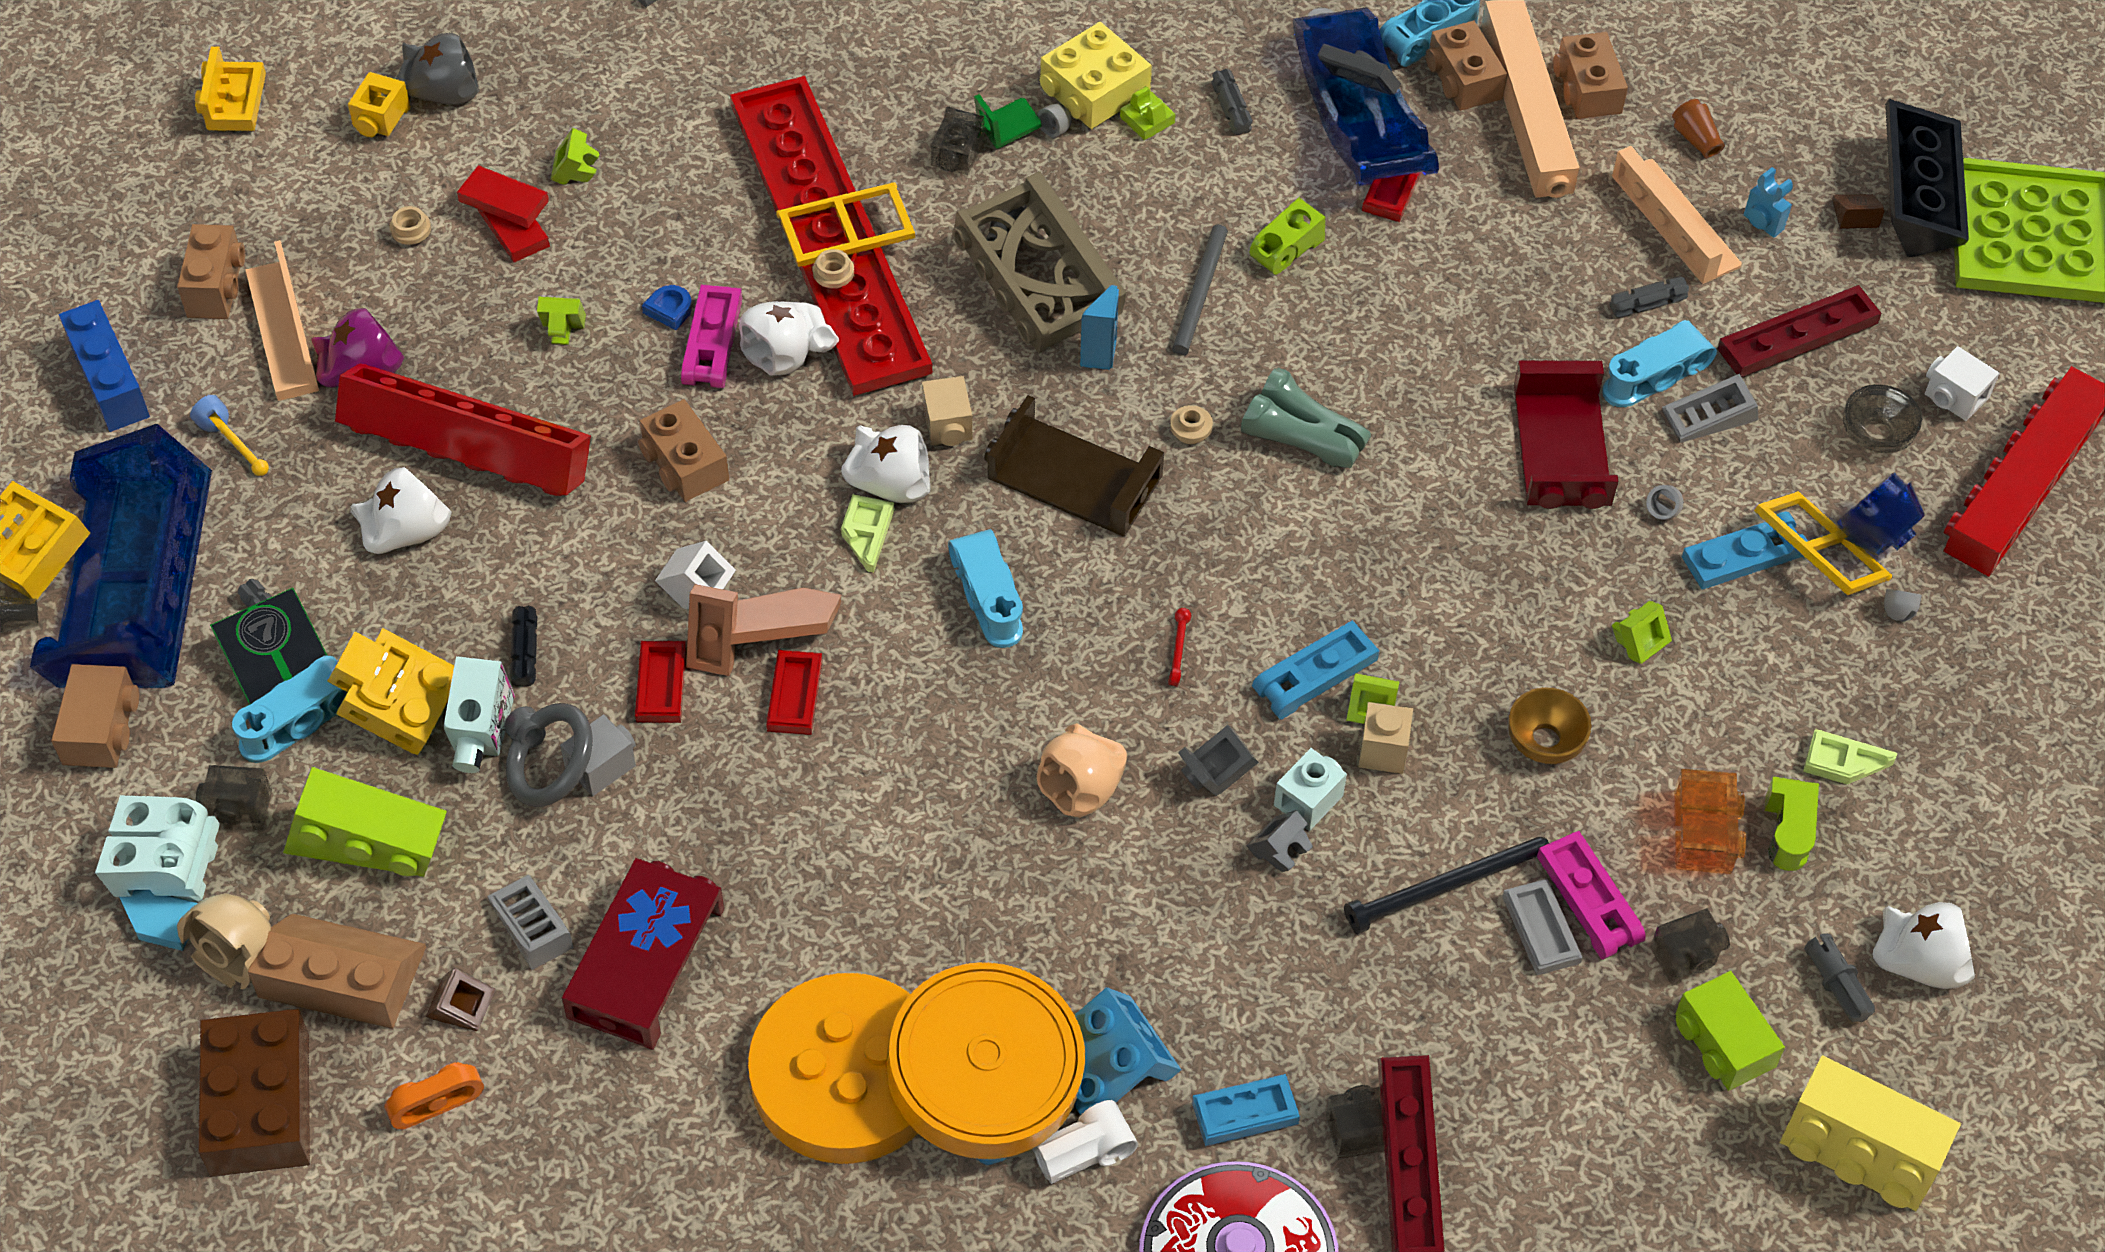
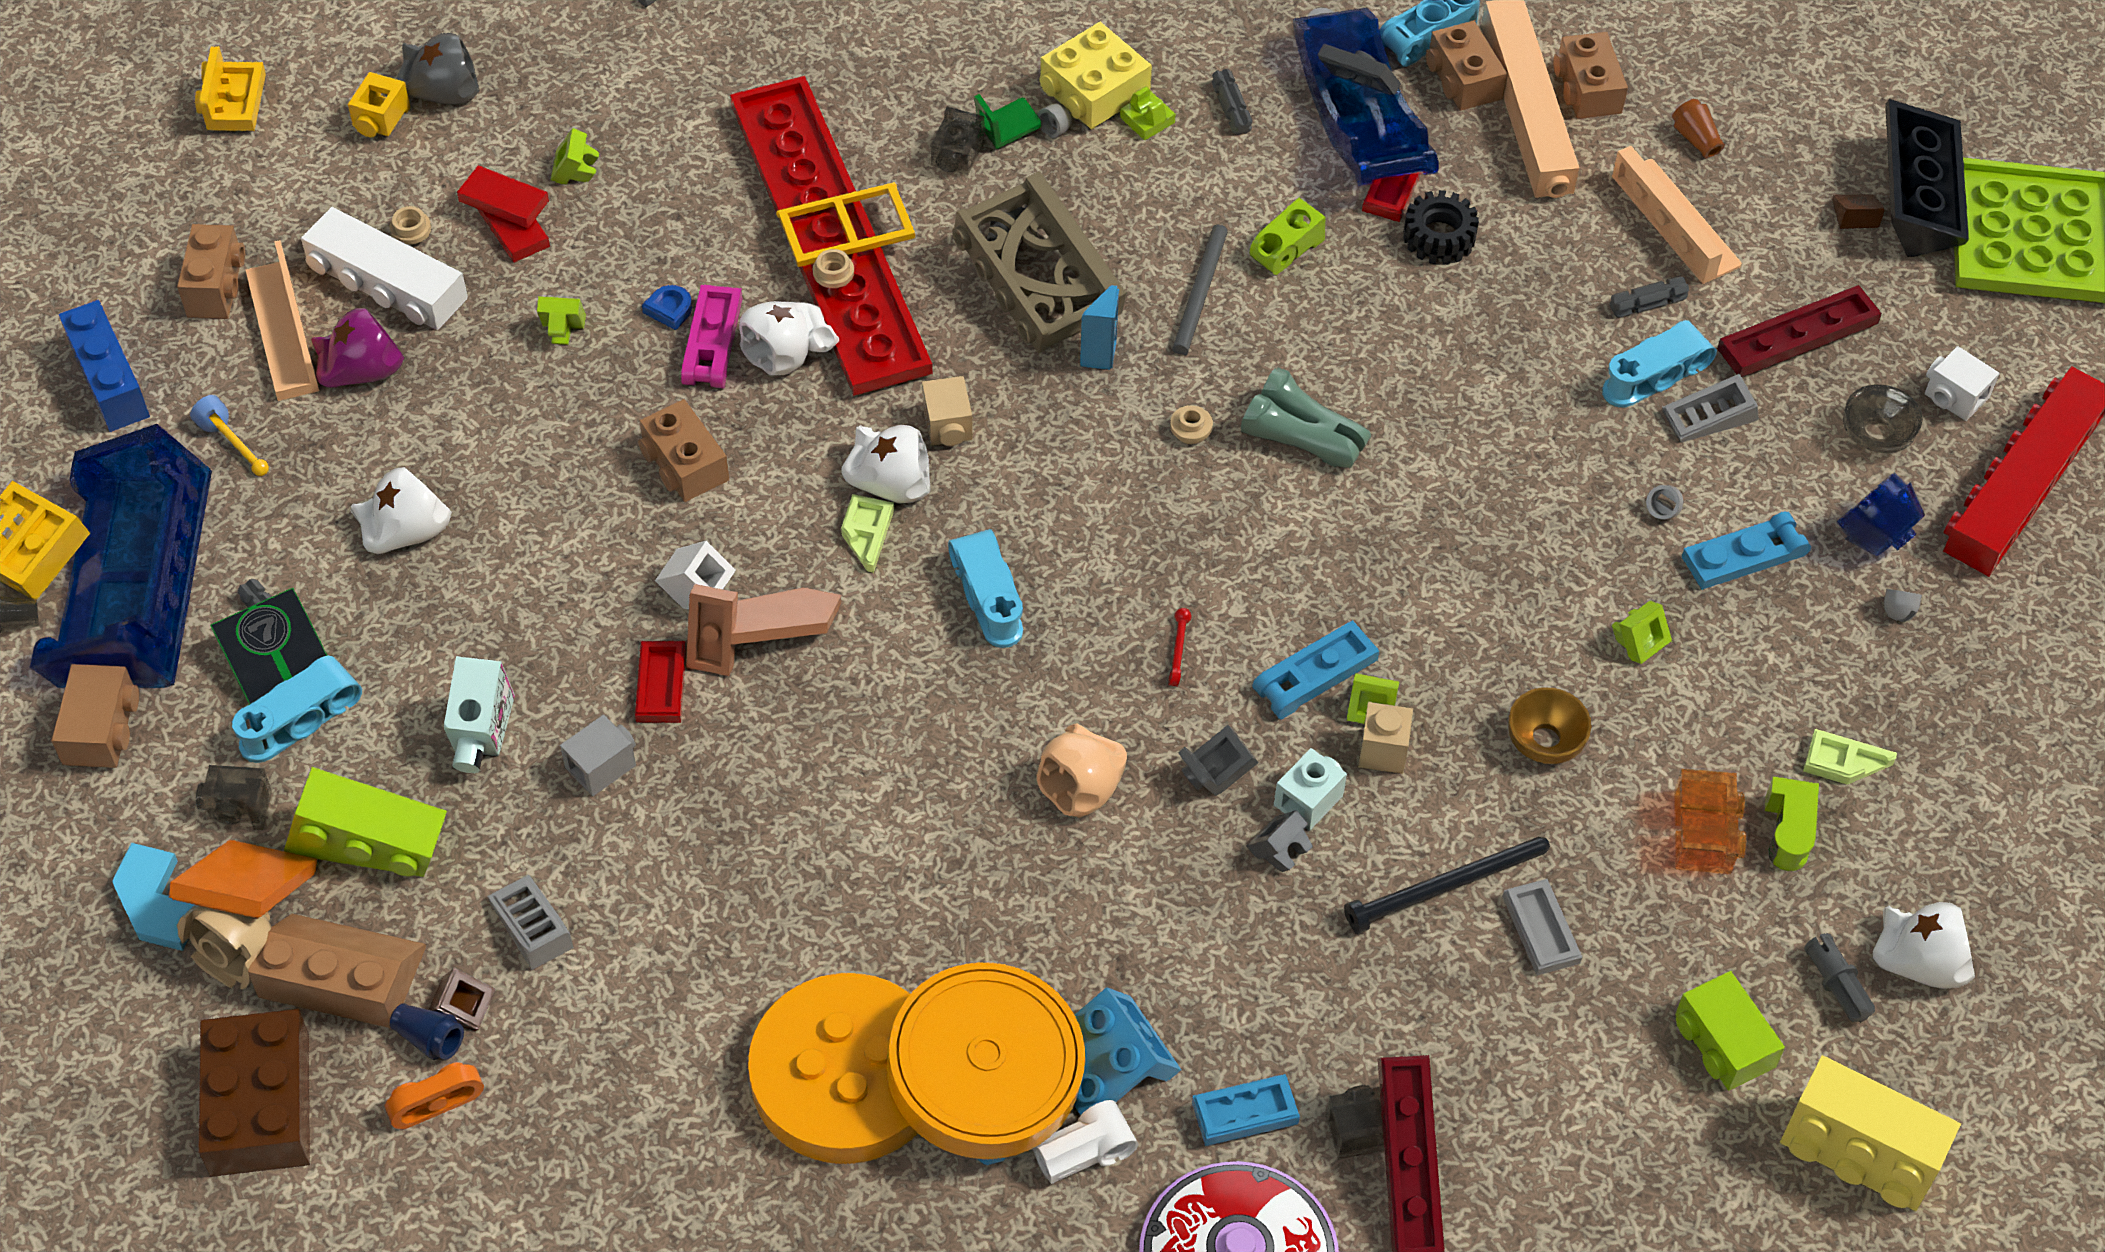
light aqua hips [95,795,220,902] -> none
yellow piece [327,628,454,755] -> none
red brick [335,363,591,496] -> none
dark grey piece [504,703,593,807] -> none
black axle [510,605,538,687] -> none
dark red panel [562,858,724,1050] -> none
red tile [766,650,823,735] -> none
dark brown panel [984,395,1164,537] -> none
dark red panel [1514,360,1618,509] -> none
dark pink plate [1537,831,1646,959] -> none
clear smoke brick [1650,908,1730,986] -> none
dark azure plate [1743,167,1793,238] -> none
yellow window [1754,491,1892,595] -> none
none -> orange tile [169,840,317,918]
none -> white brick [301,207,468,330]
none -> dark blue cone [389,1003,464,1060]
none -> black tyre [1403,190,1479,265]

